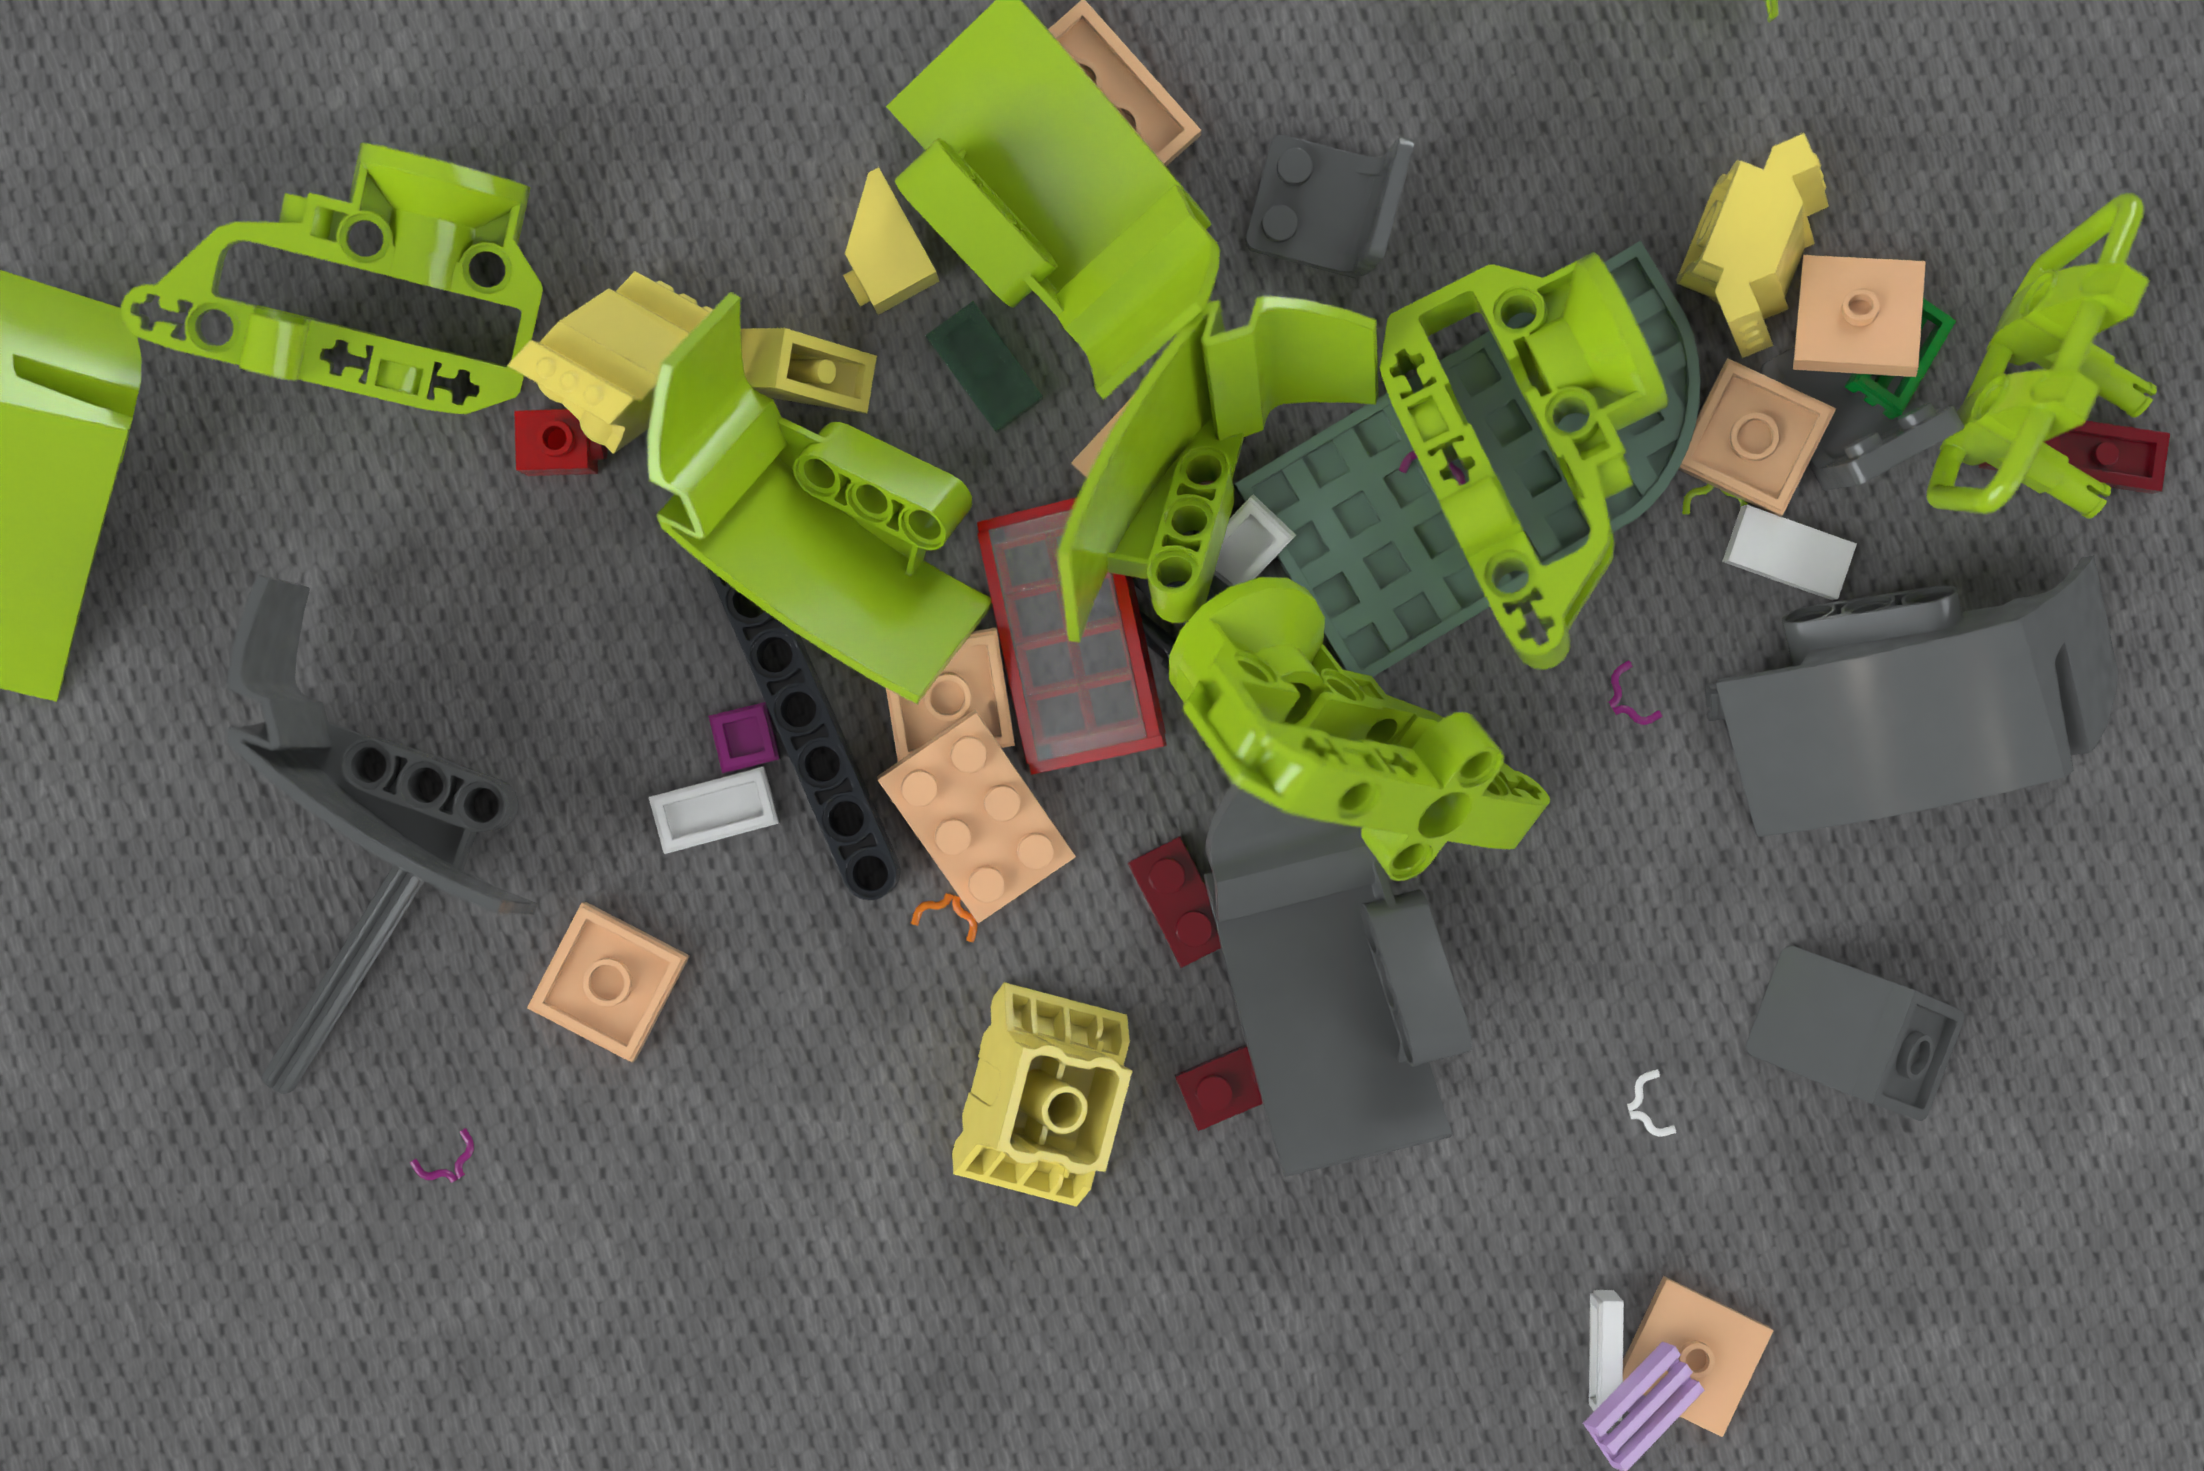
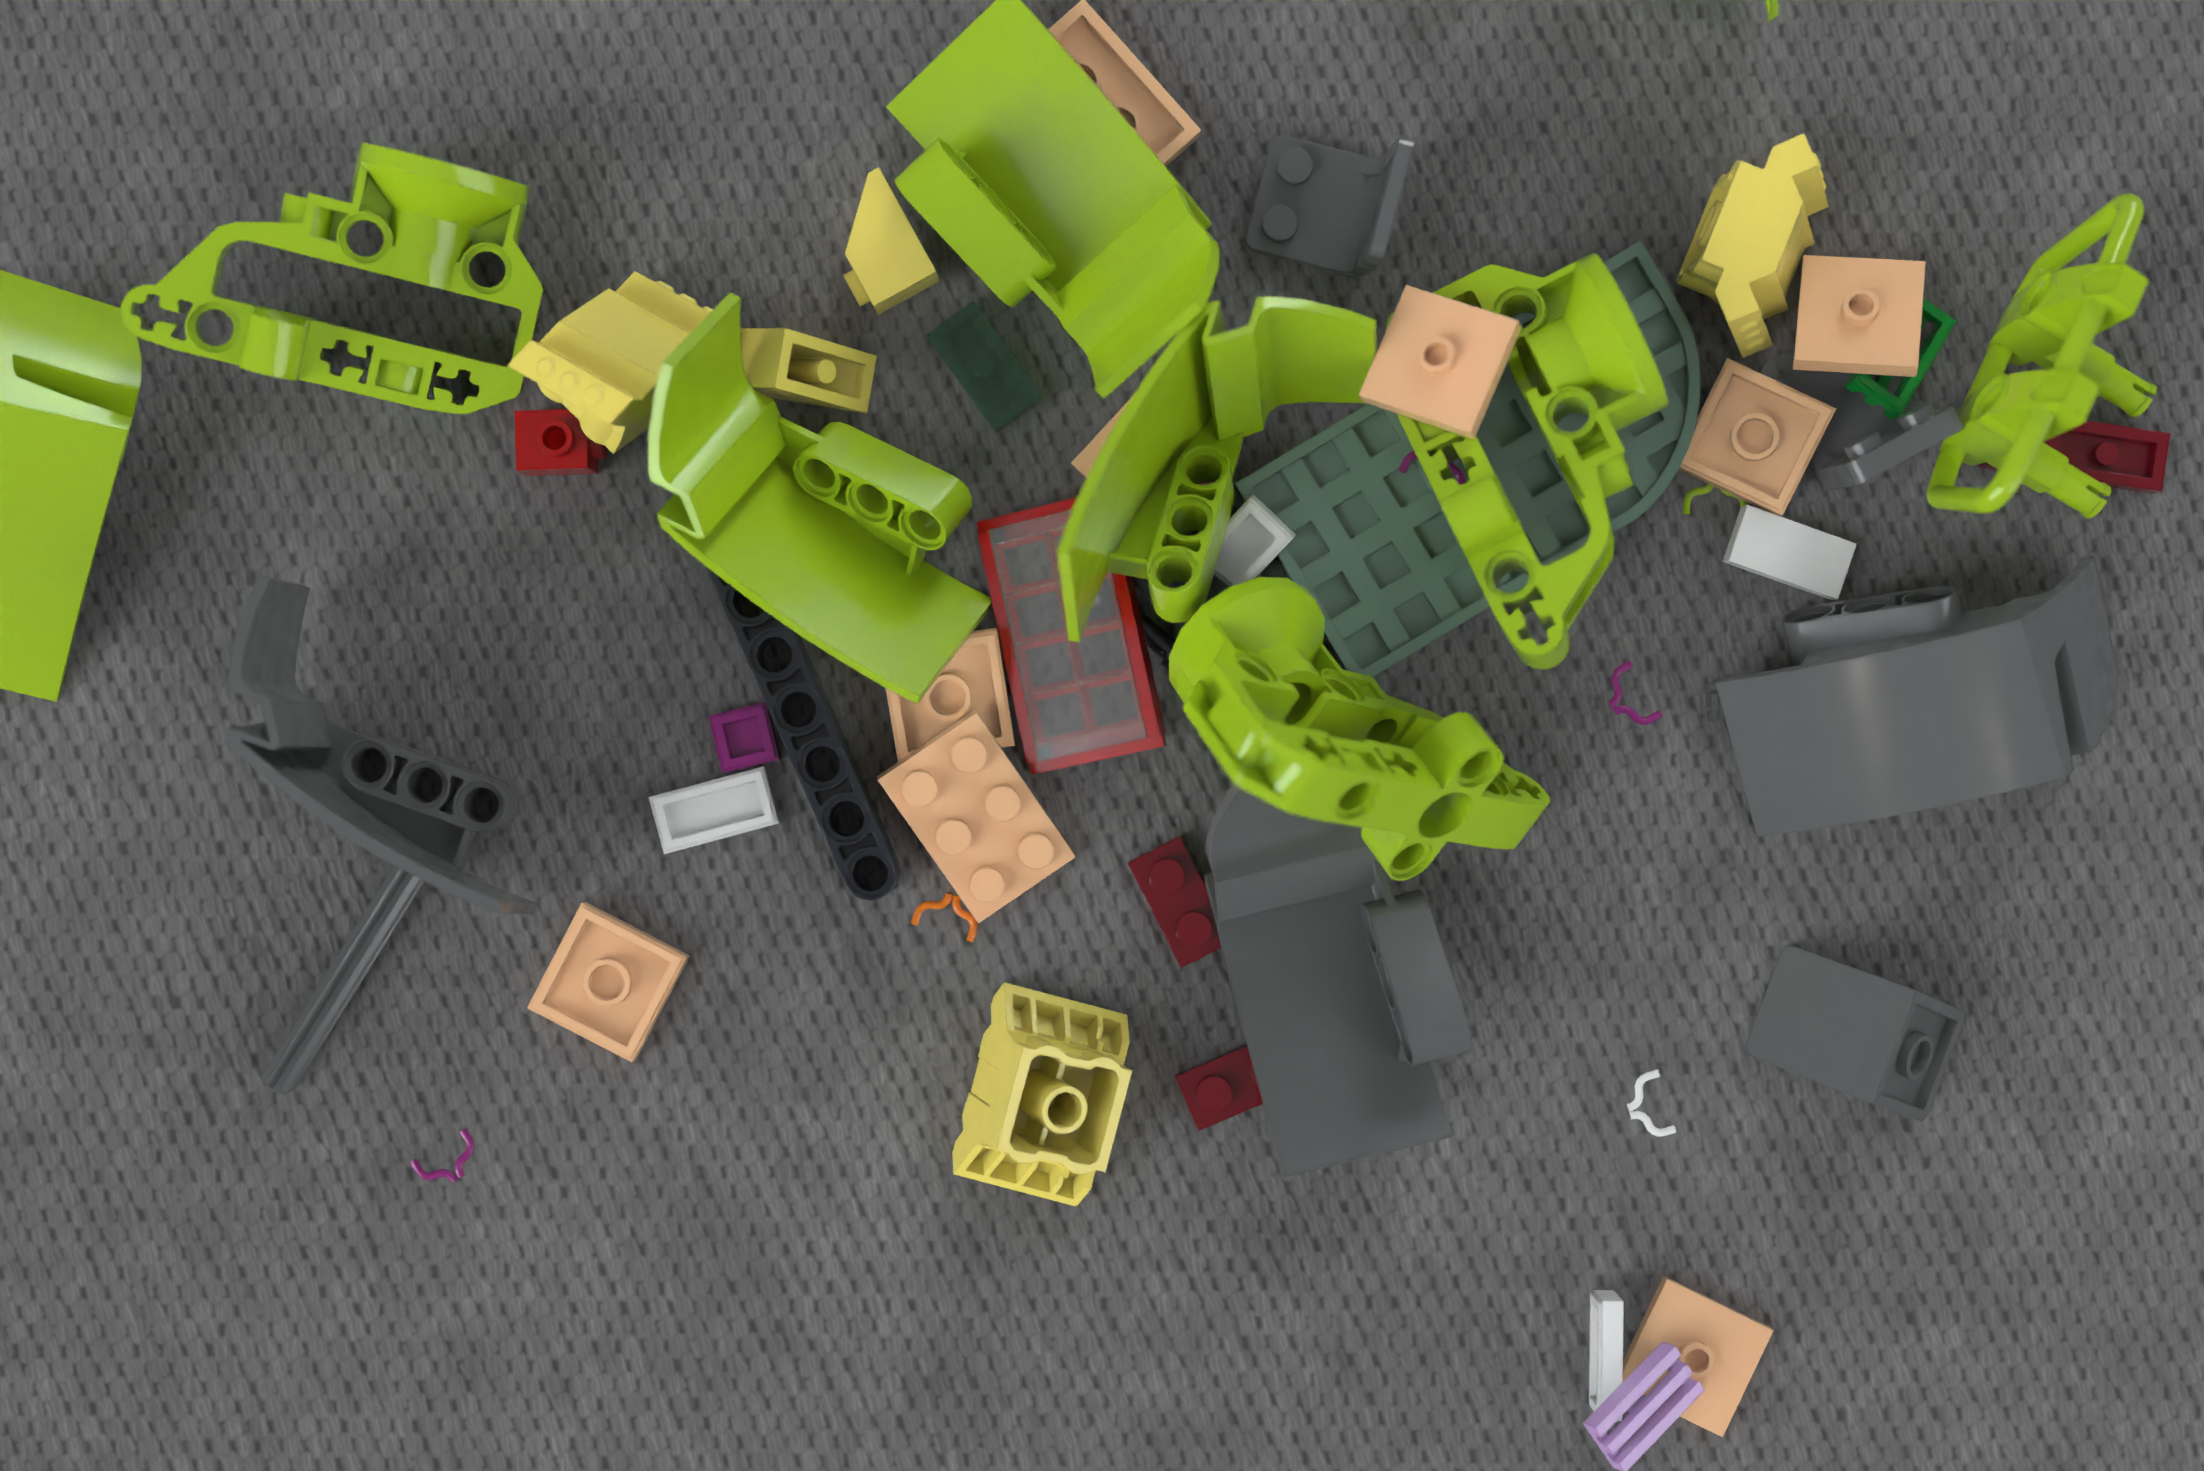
none -> light nougat plate [1359,285,1522,439]

